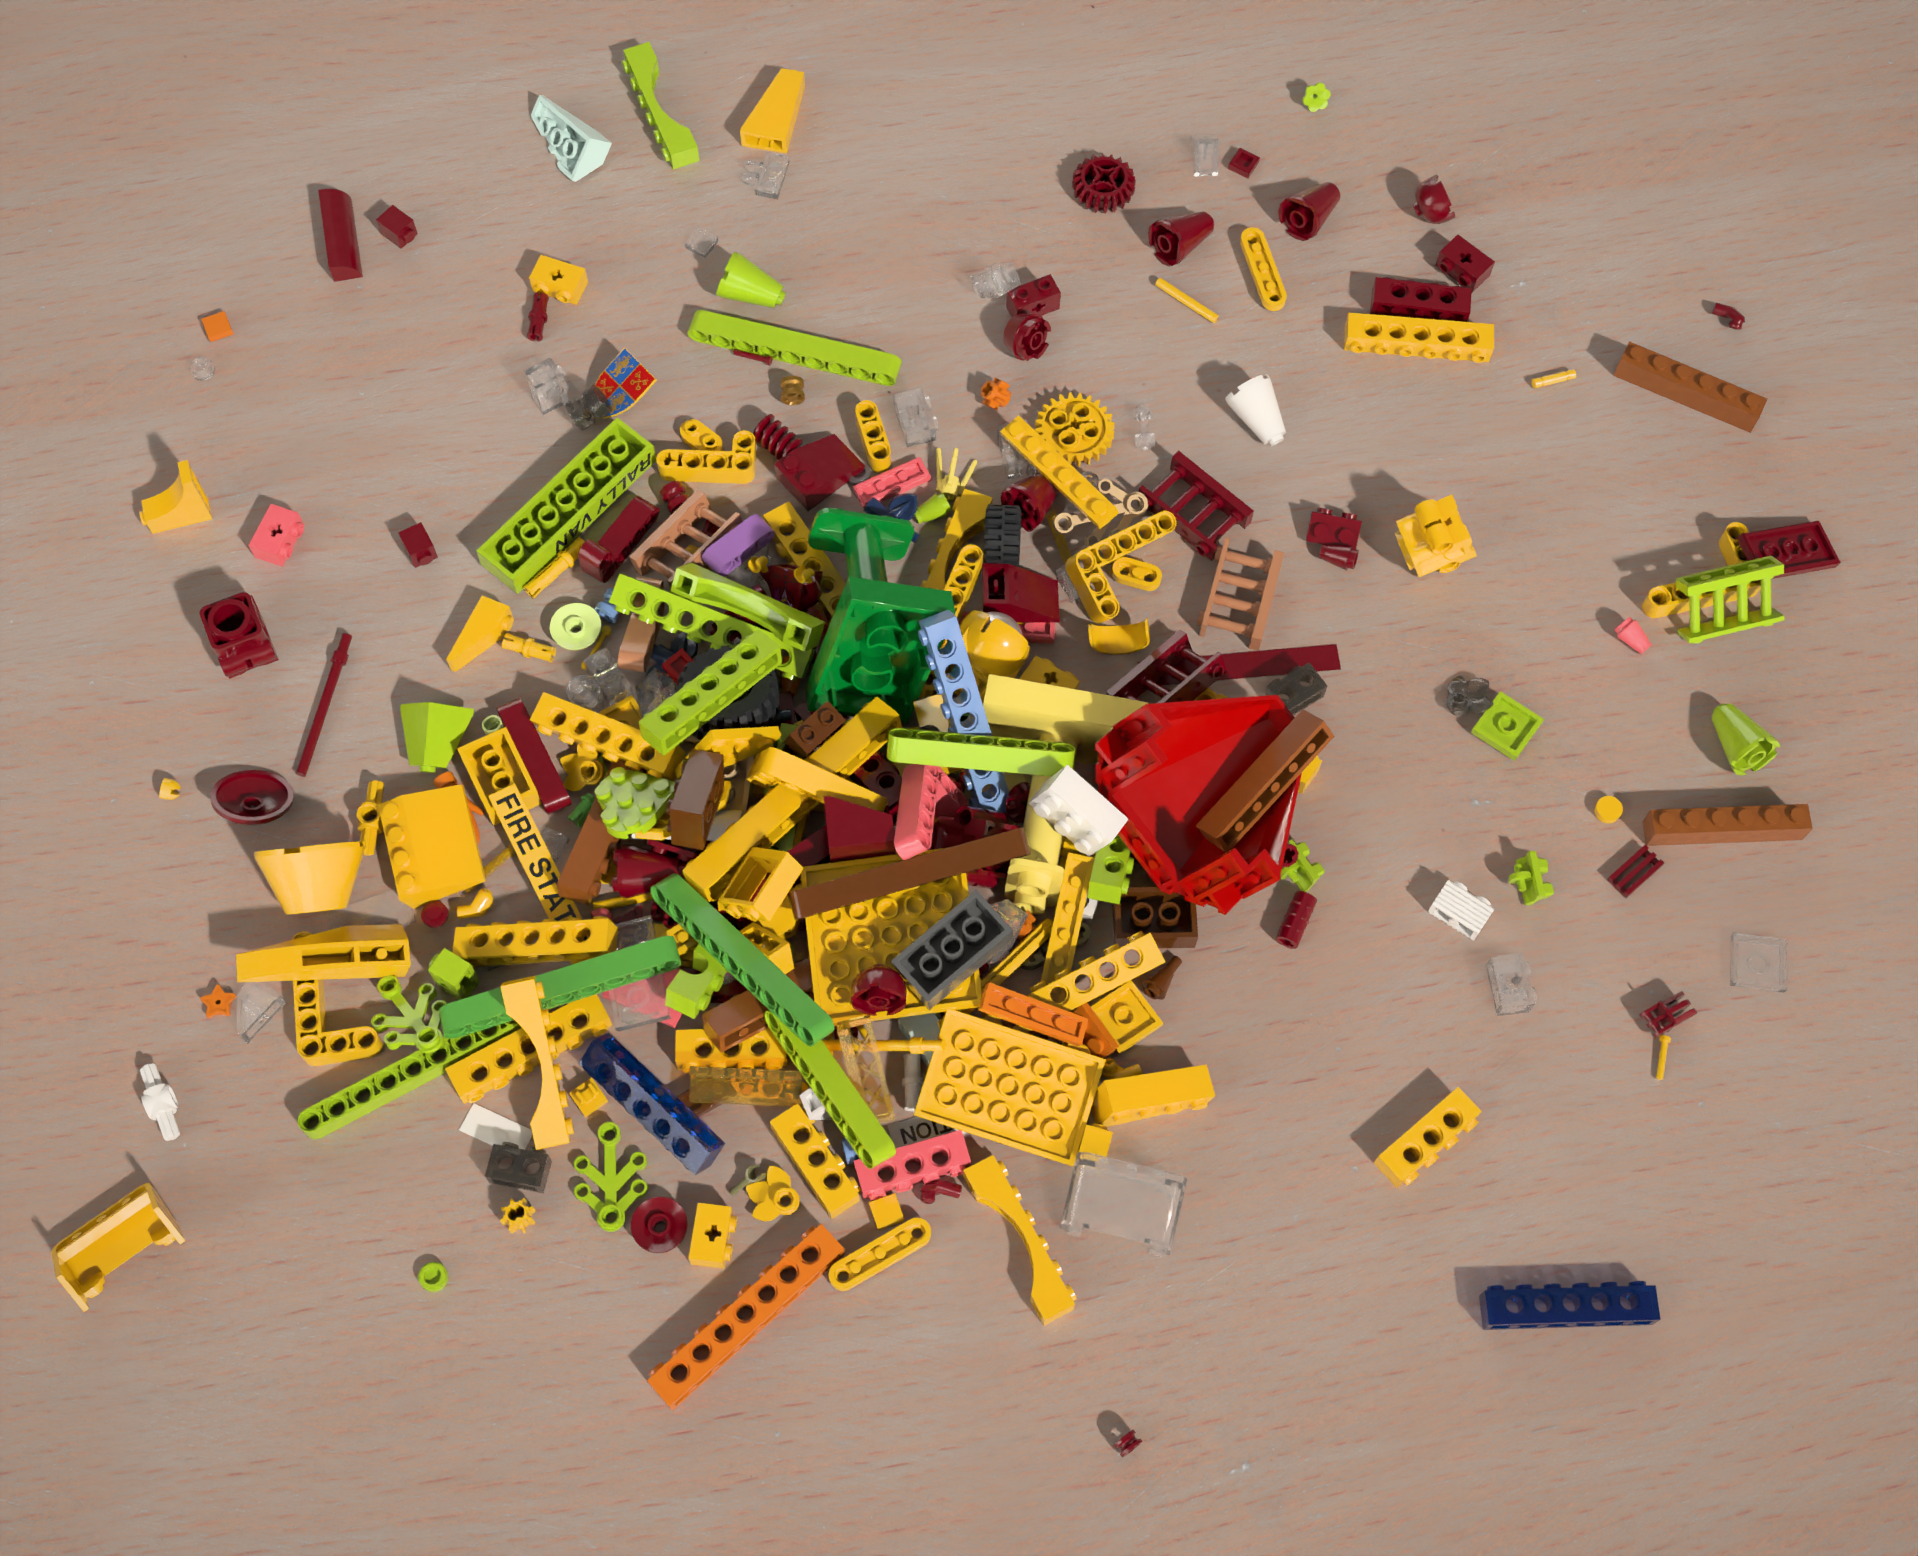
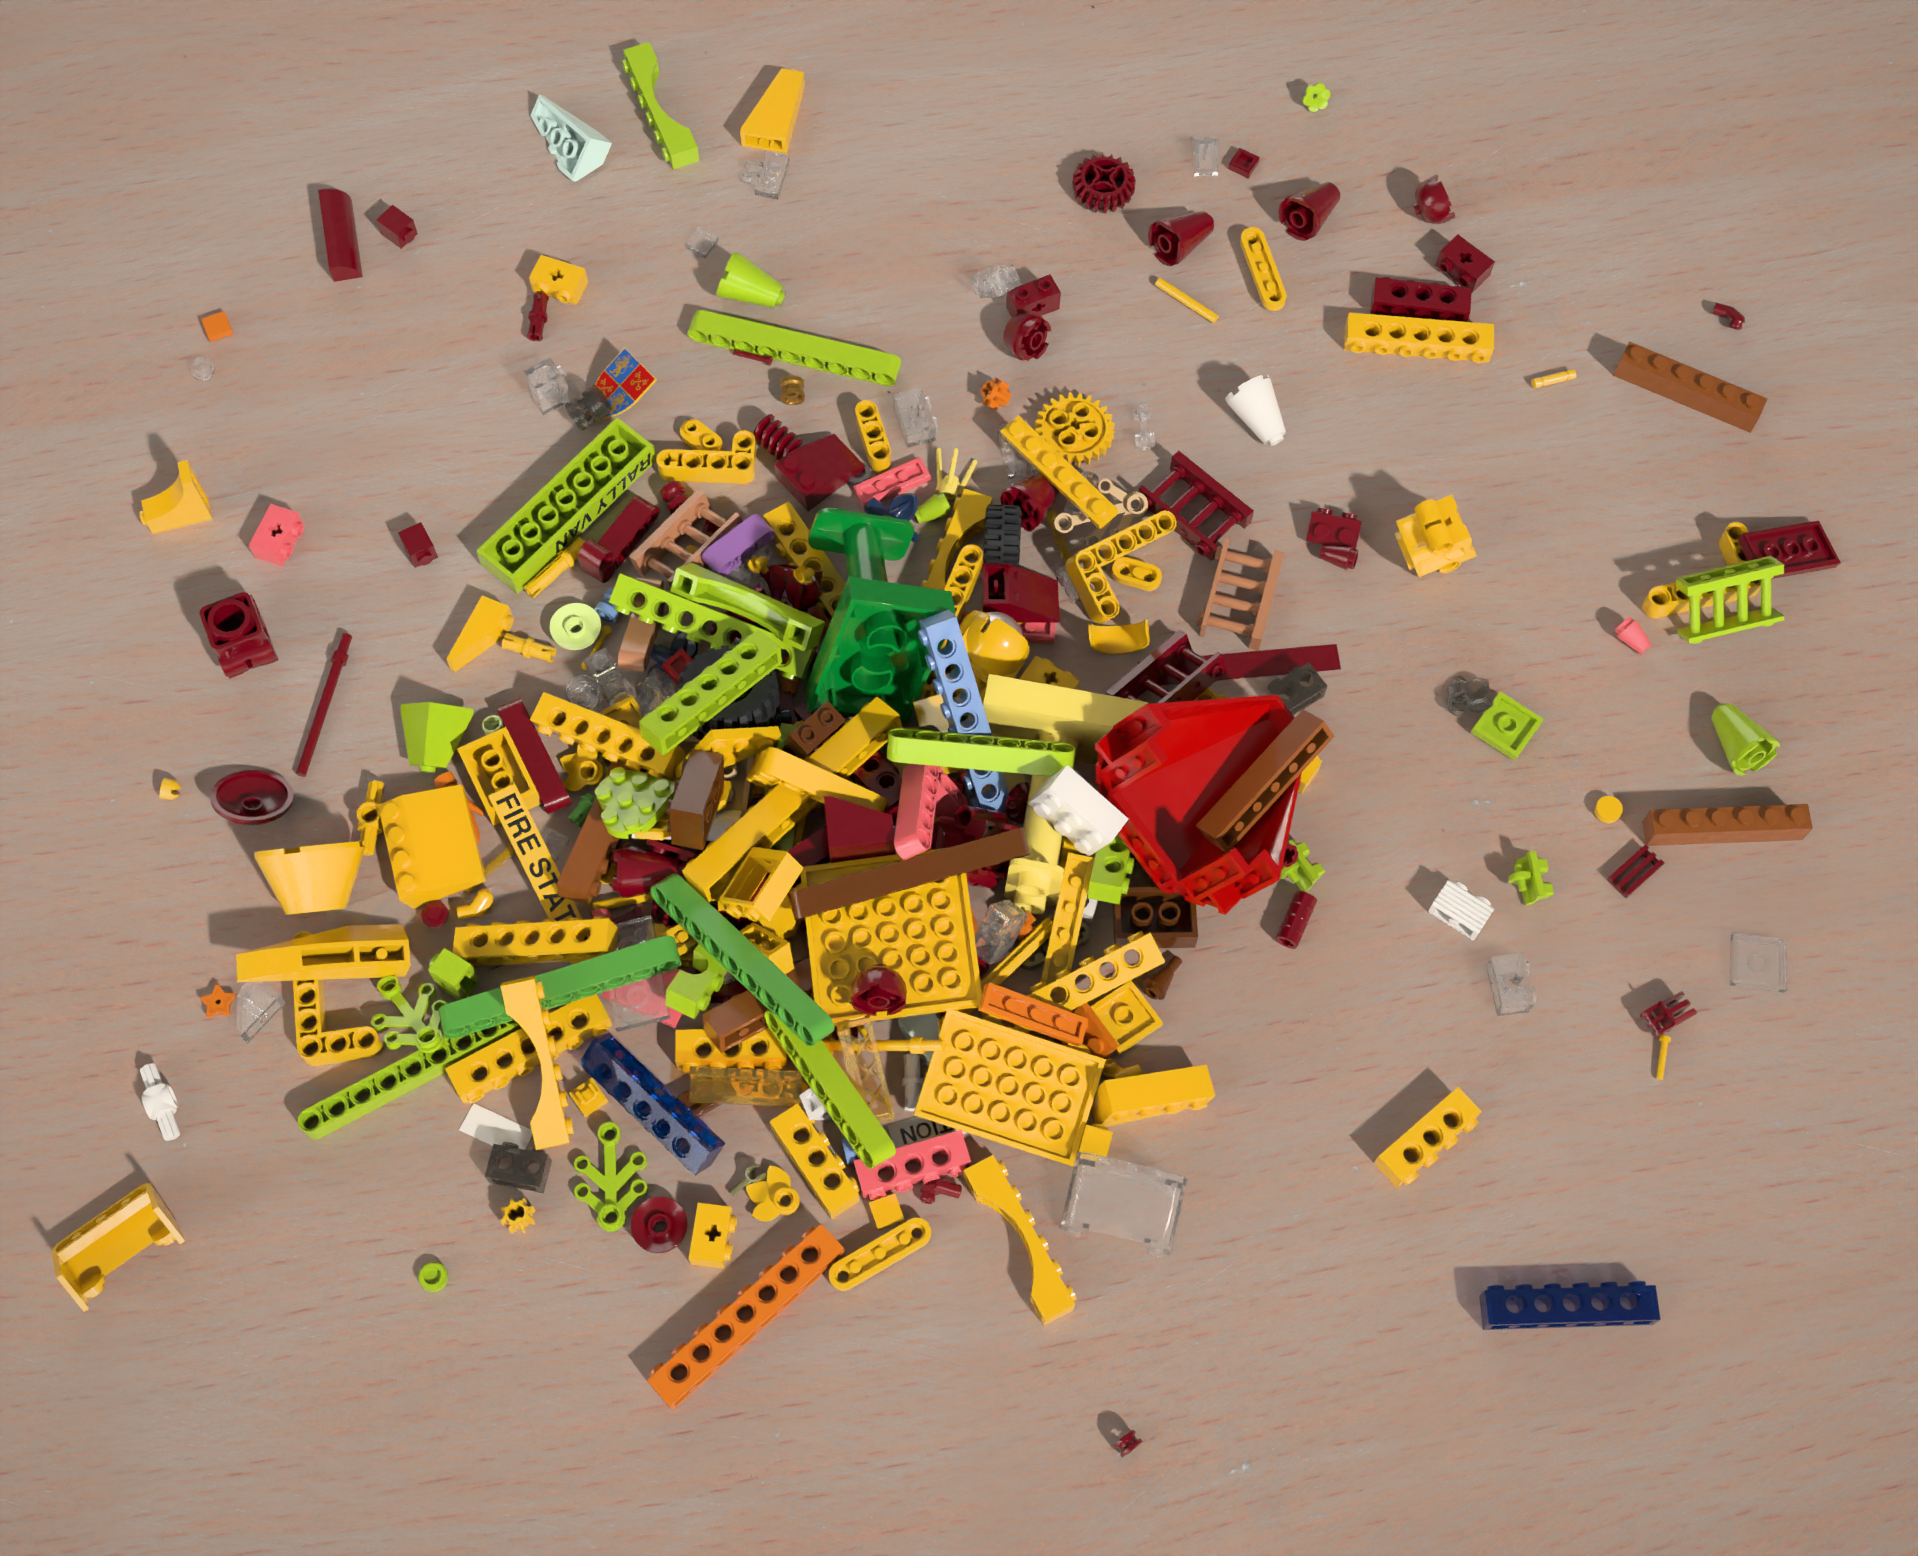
dark grey brick [891,890,1014,1010] -> none

